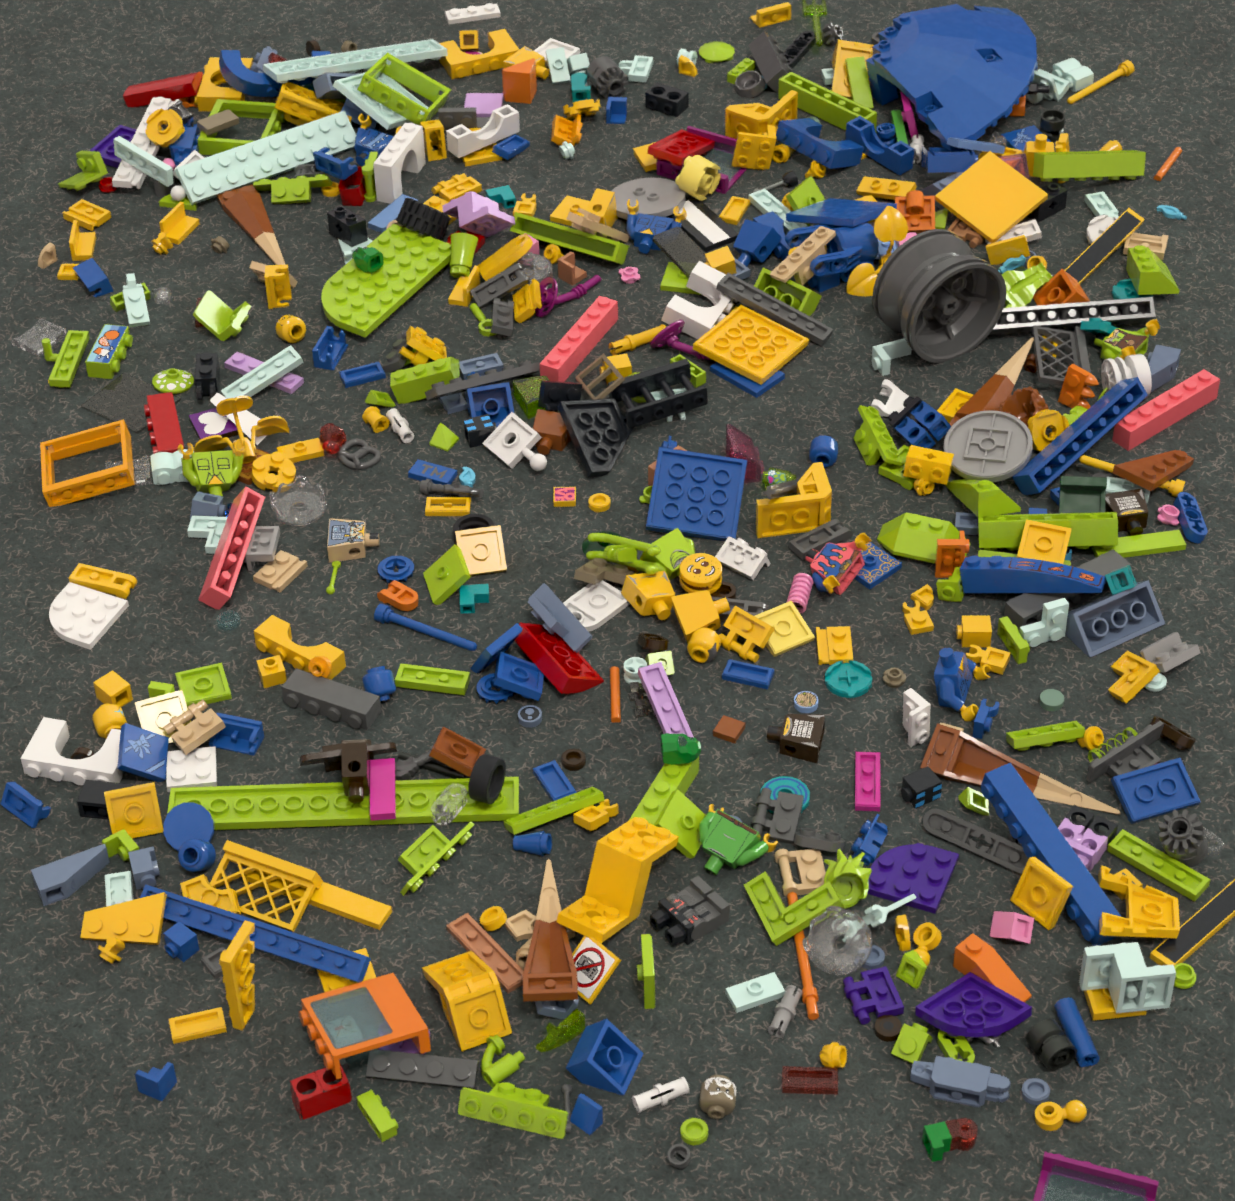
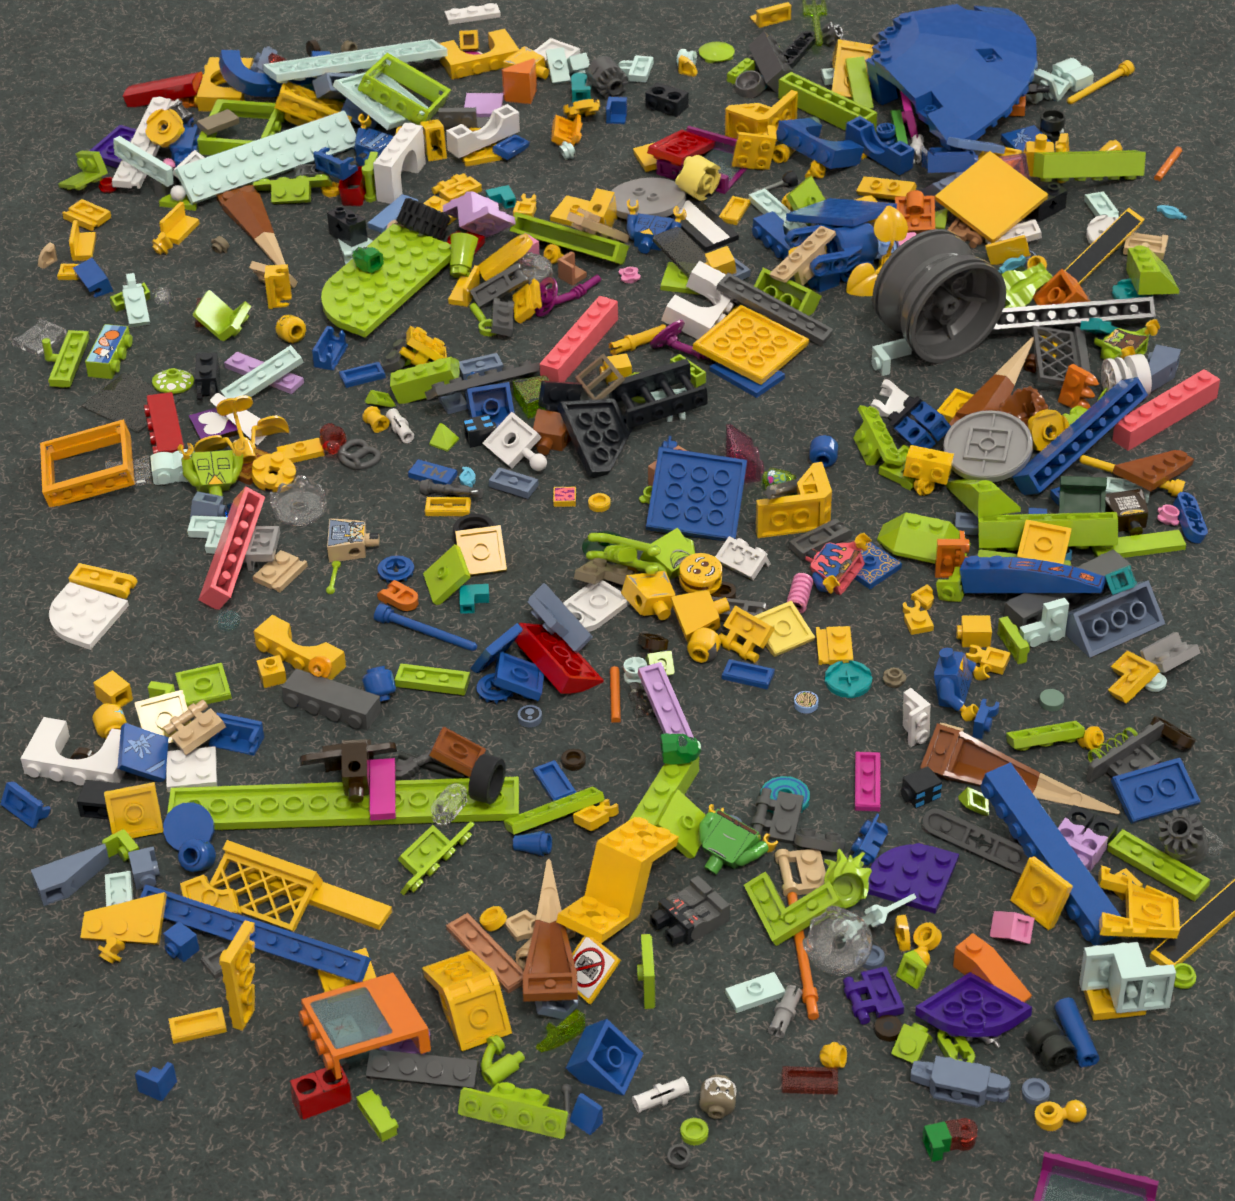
dark orange tile [713,715,745,744] -> none
blue torso [734,219,782,267] -> none
dark brown torso [767,714,825,763] -> none
clear plate [989,132,1006,147] -> none
none -> sand blue plate [489,467,538,499]

